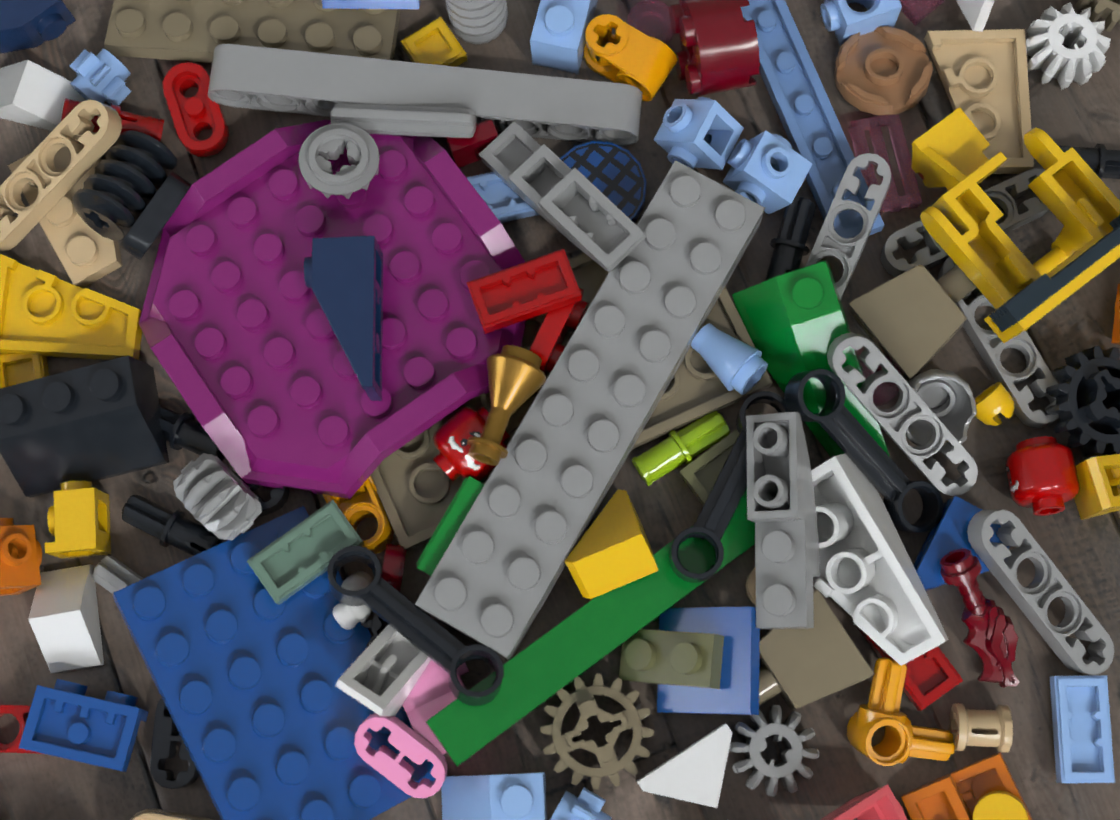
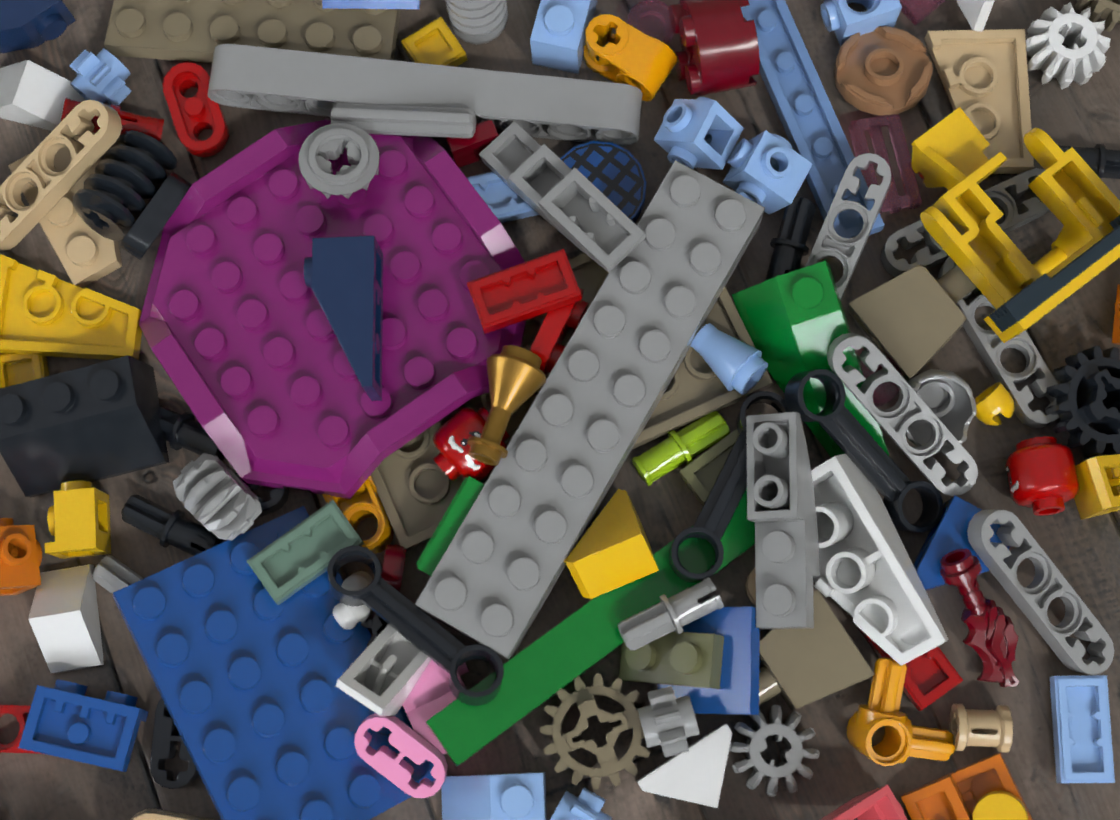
none -> light grey axle [618,577,724,651]
none -> light grey gear [637,686,699,757]

